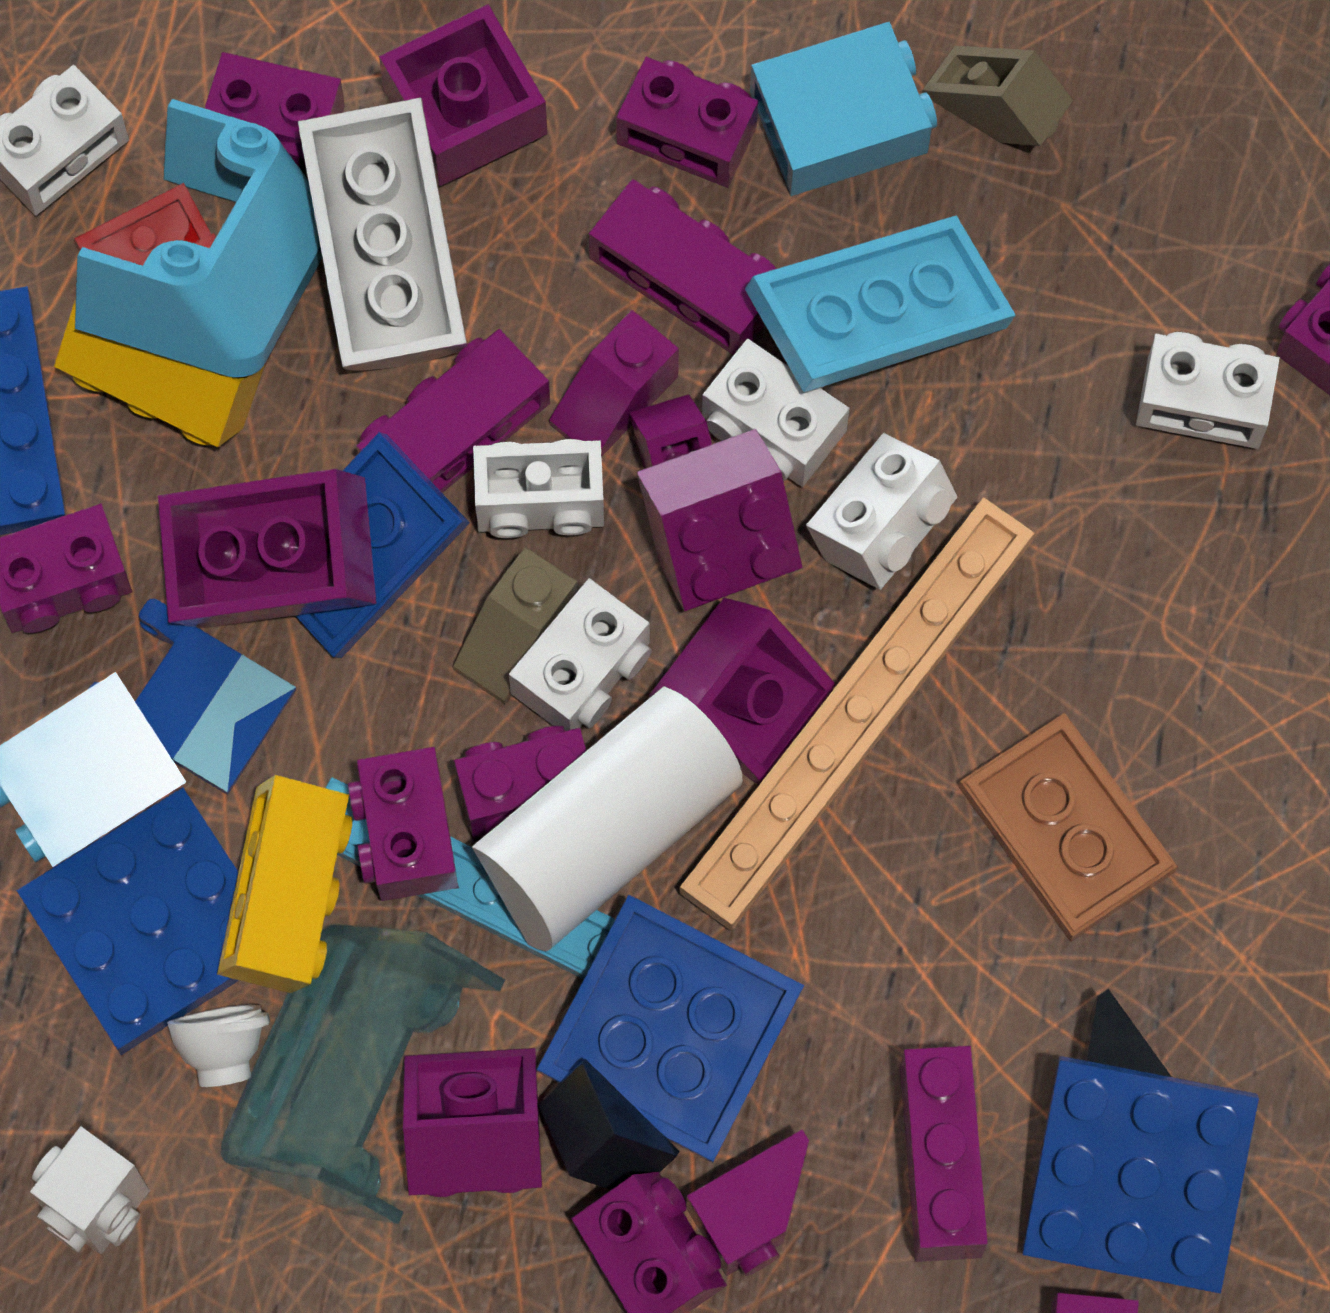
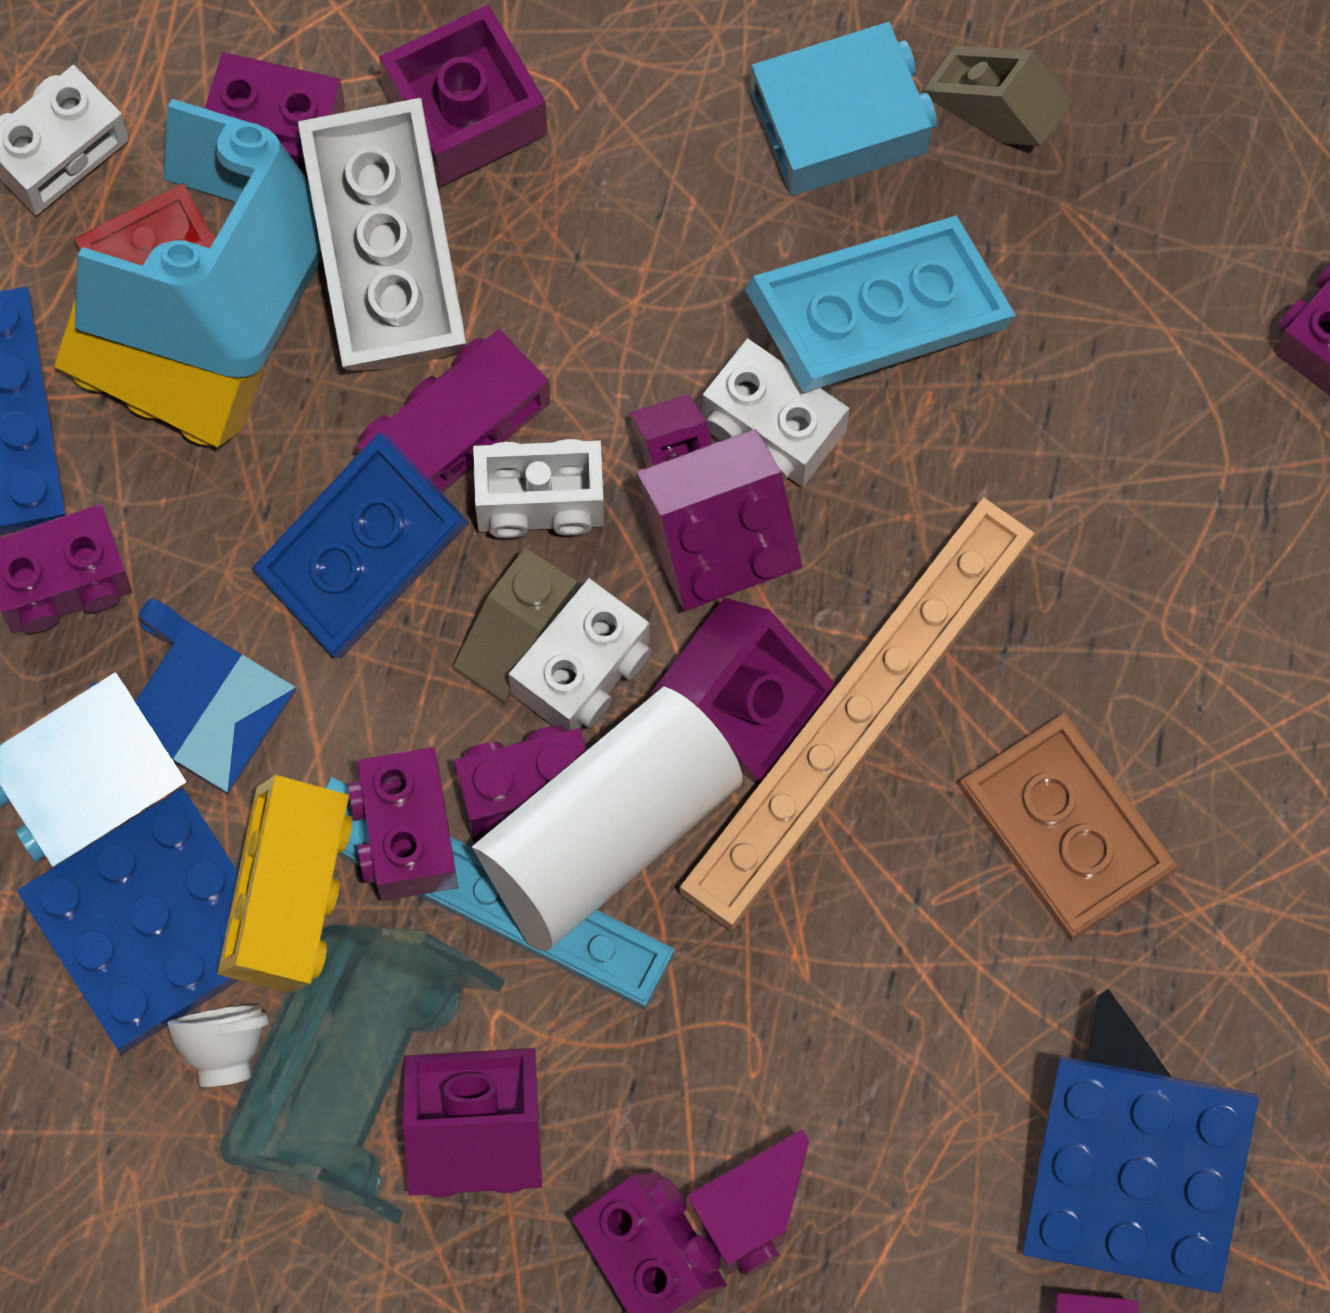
white brick [30,1126,150,1255] -> none
magenta brick [158,469,376,628] -> none
blue plate [537,895,804,1163] -> none
black slope [538,1059,680,1190] -> none
magenta slope [549,310,679,457] -> none
magenta brick [589,178,777,355] -> none
magenta brick [616,56,758,188] -> none
white brick [806,433,957,590] -> none
magenta brick [900,1046,988,1262] -> none
white brick [1136,332,1280,449] -> none

